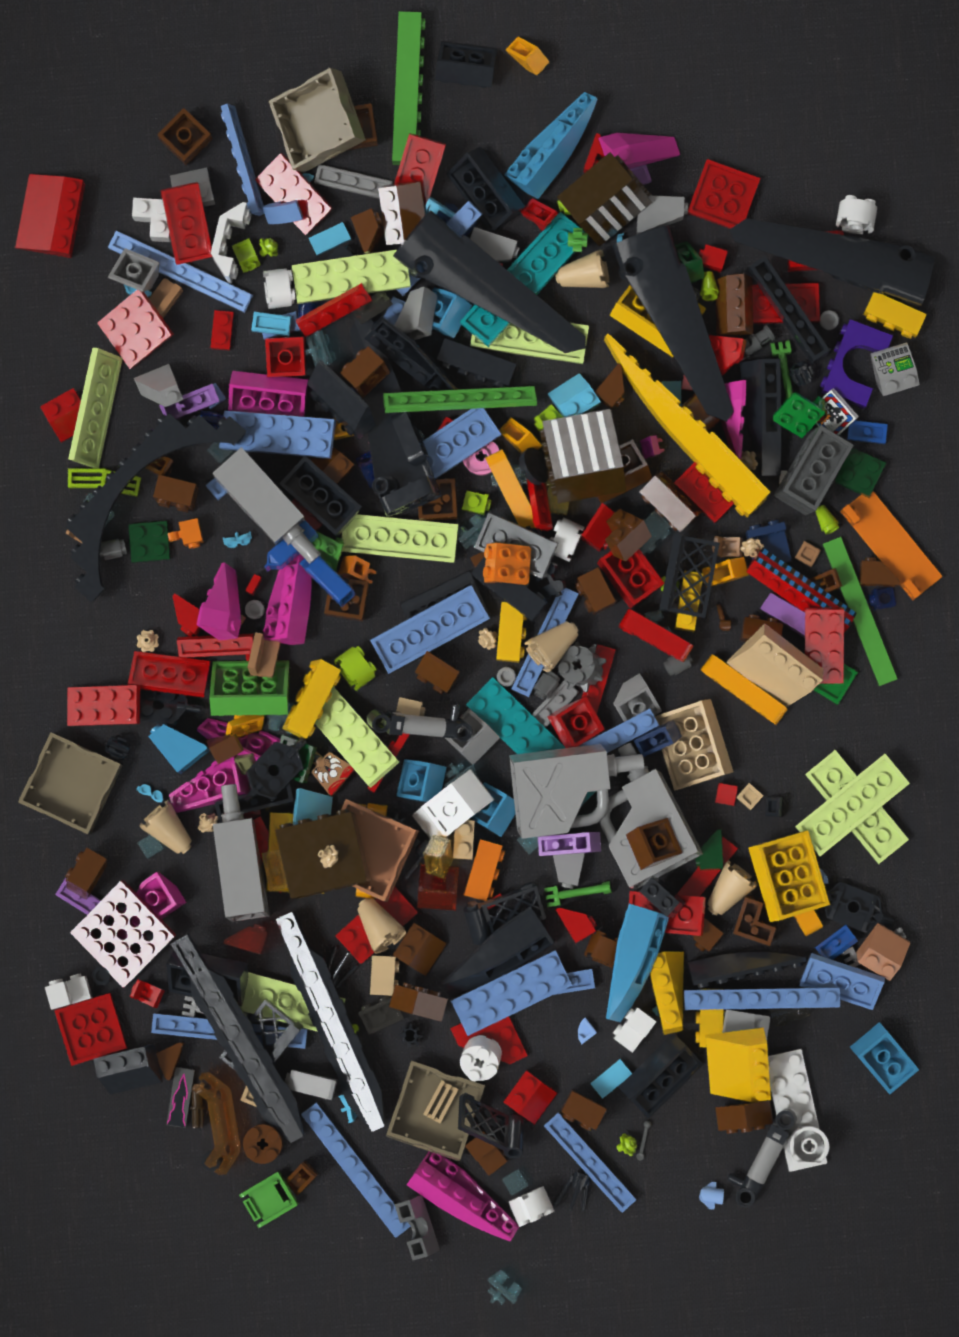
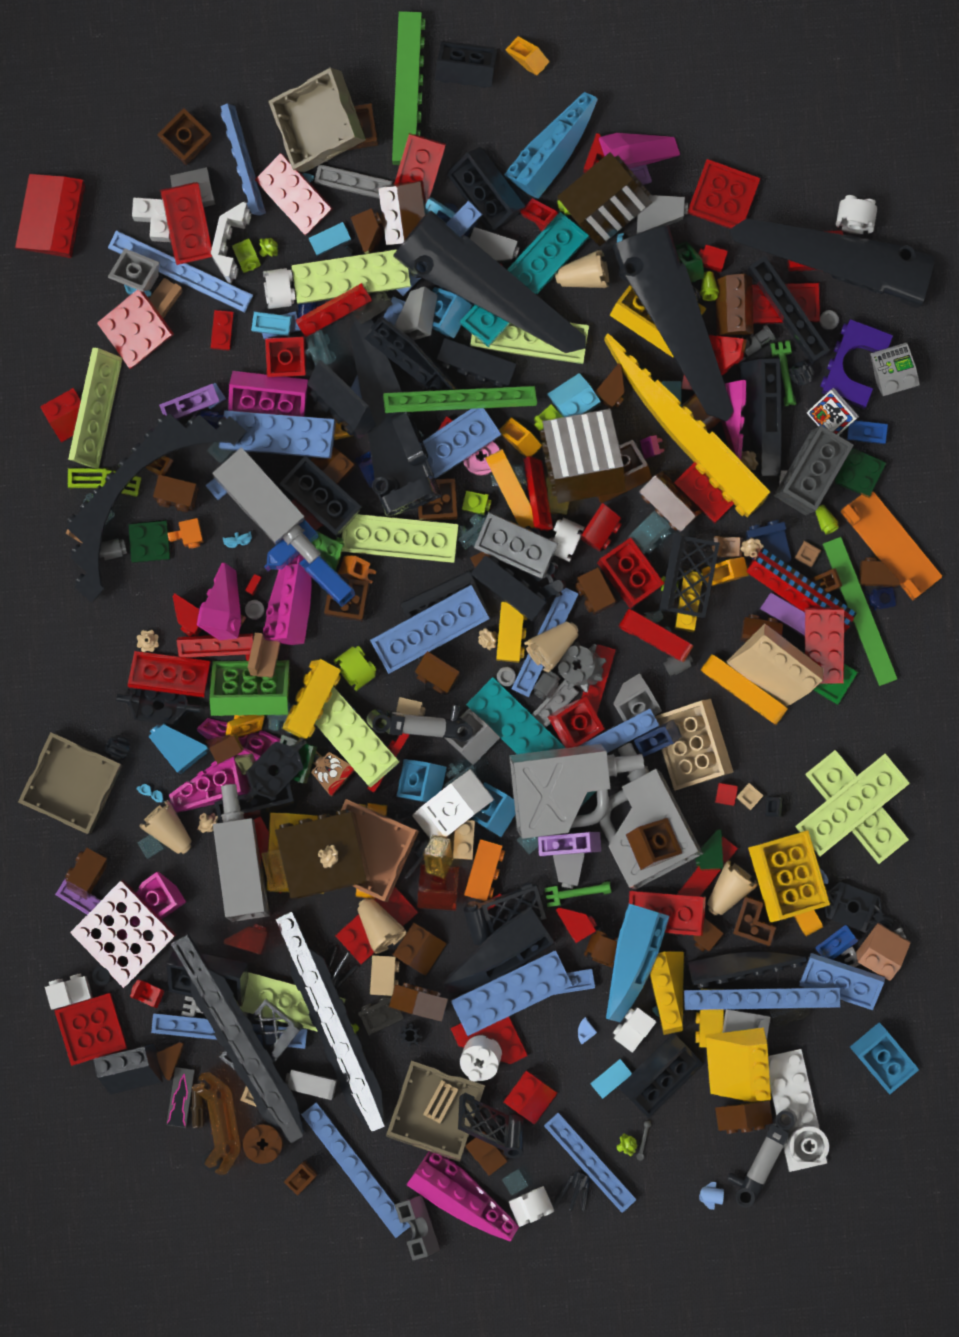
plate [67,685,140,726] -> none
light grey slope [134,364,183,407] -> none
bright green container [239,1171,299,1228] -> none
medium blue slope [262,200,303,224] -> none
medium azure tile [293,788,333,825] -> none
medium azure piece [338,1095,357,1123] -> none
reddish brown brick [341,346,390,399] -> none
orange bracket [483,543,531,585] -> none
clear light blue hips [487,1269,522,1304] -> none
black tile [519,448,549,485] -> none
reddish brown brick [561,1090,607,1131] -> none
bright green gear [568,228,587,252] -> none
reddish brown brick [605,509,652,562] -> none
black brick [639,877,686,917] -> none
reddish brown hand [717,604,731,631] -> none
green bracket [773,393,826,438] -> none
yellow brick [863,292,927,339] -> none

